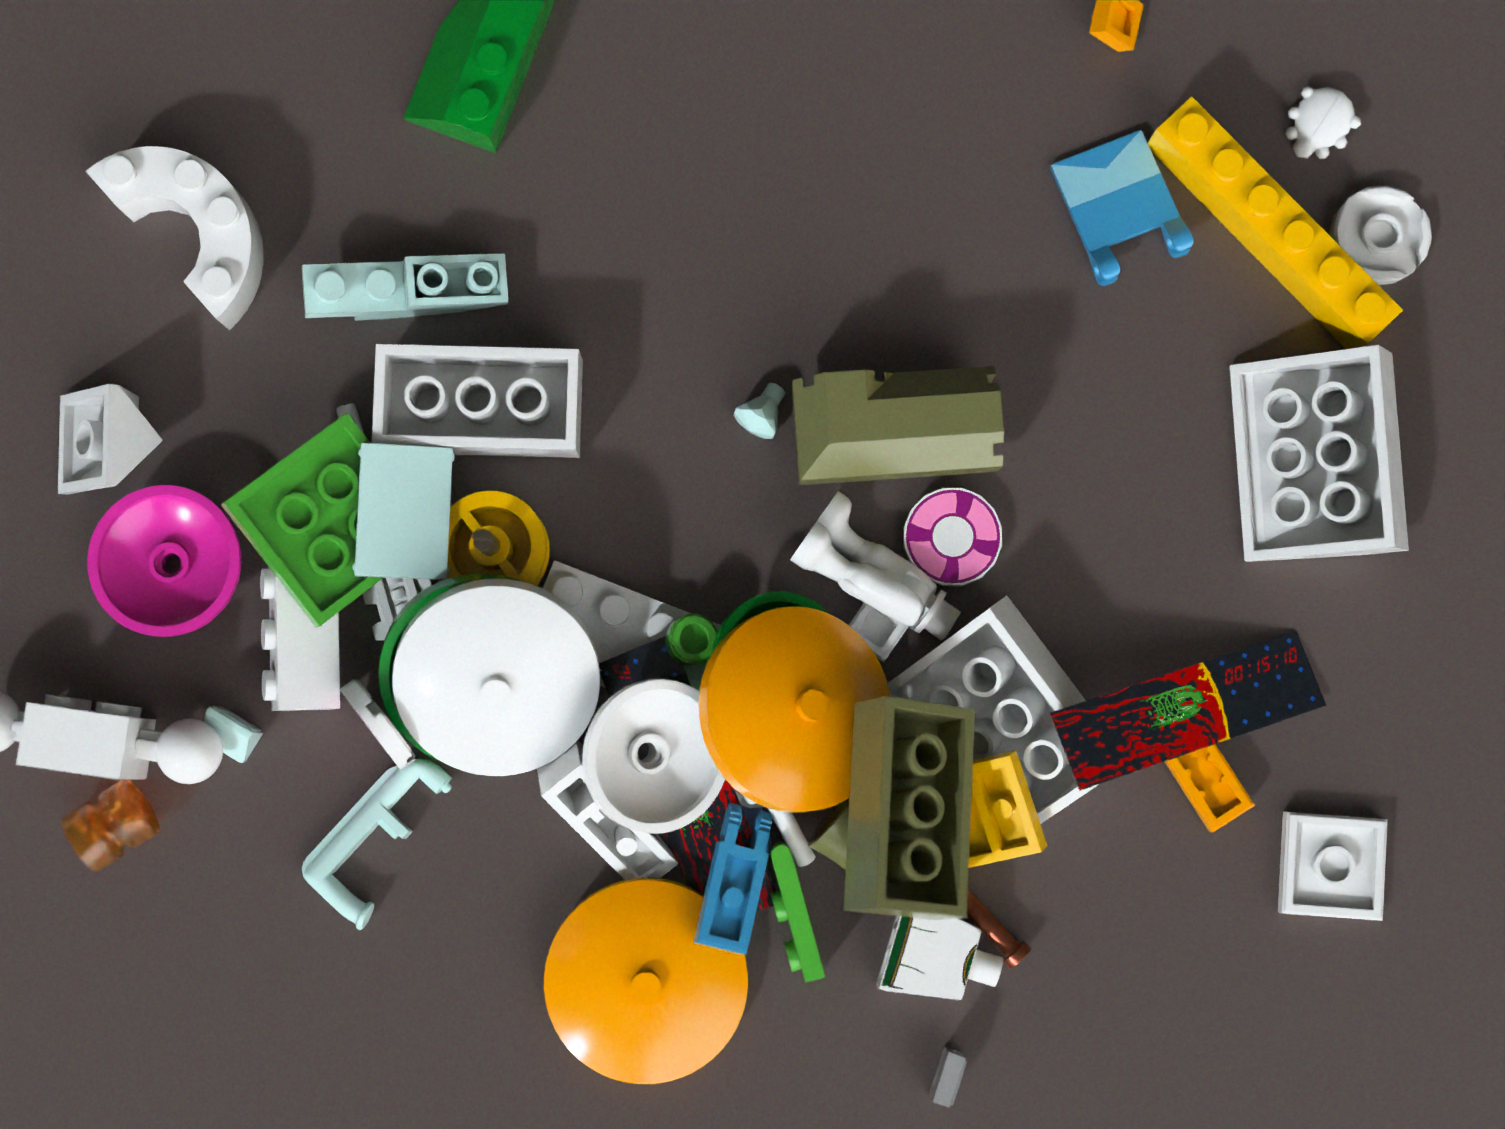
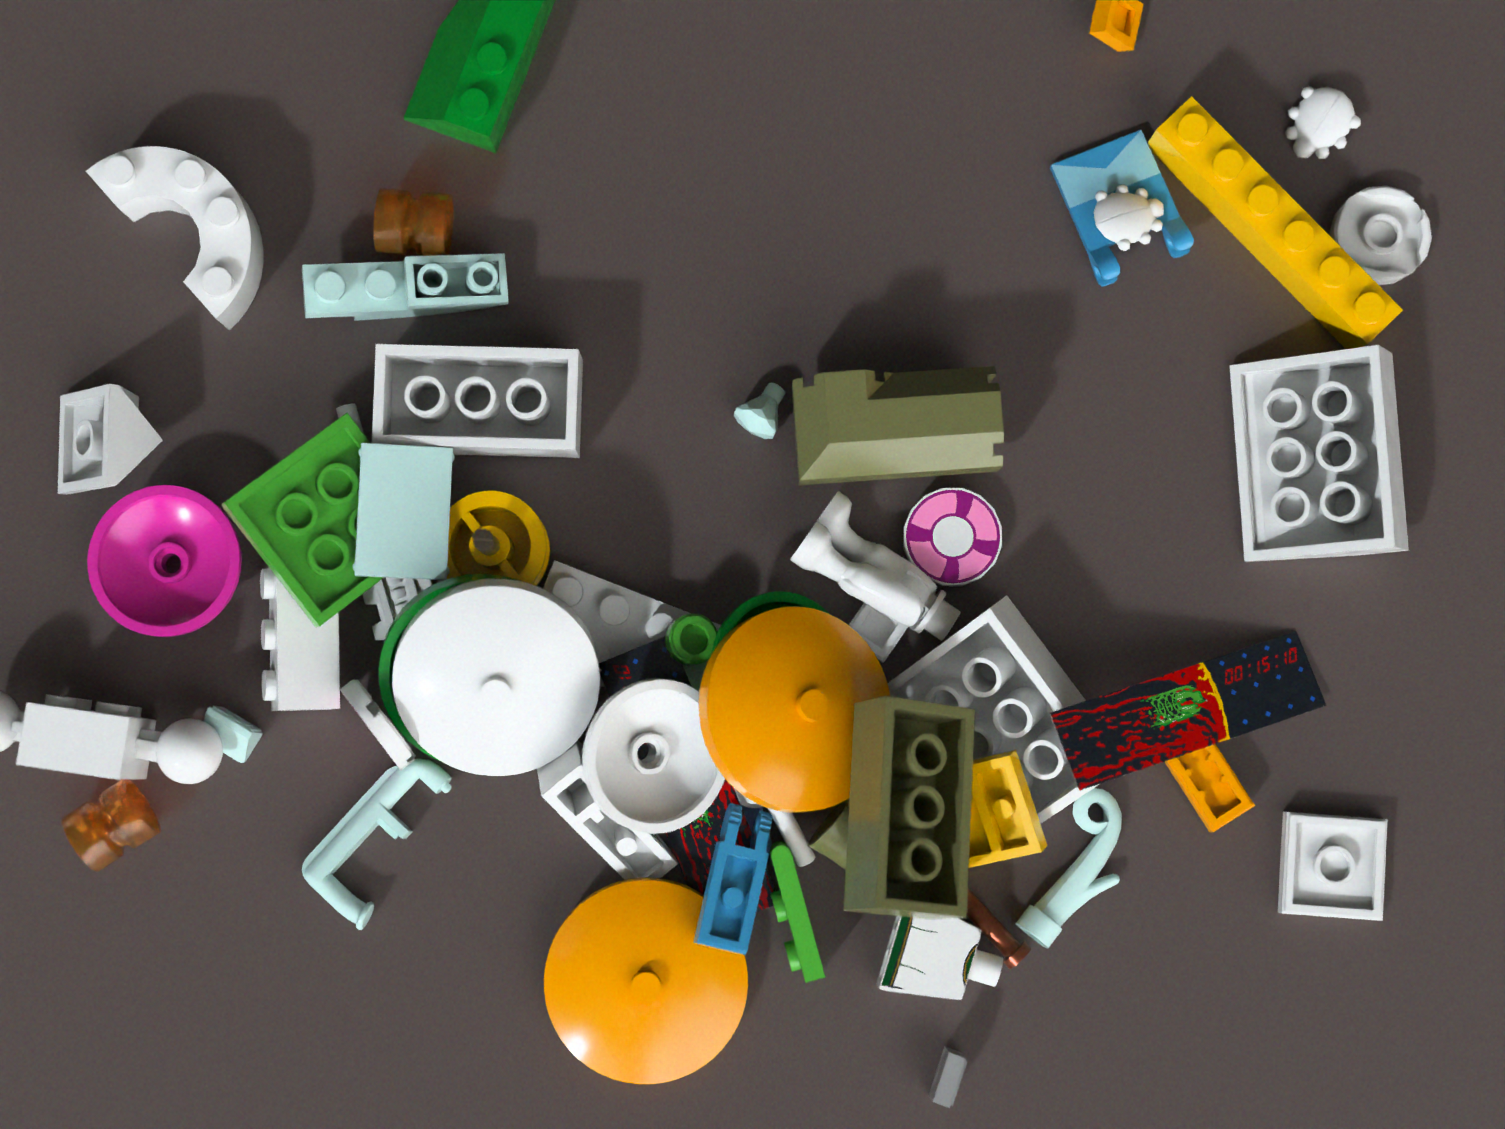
none -> clear orange wheel [374,188,454,256]
none -> light aqua plant [1015,788,1122,949]
none -> white piece [1093,184,1164,251]

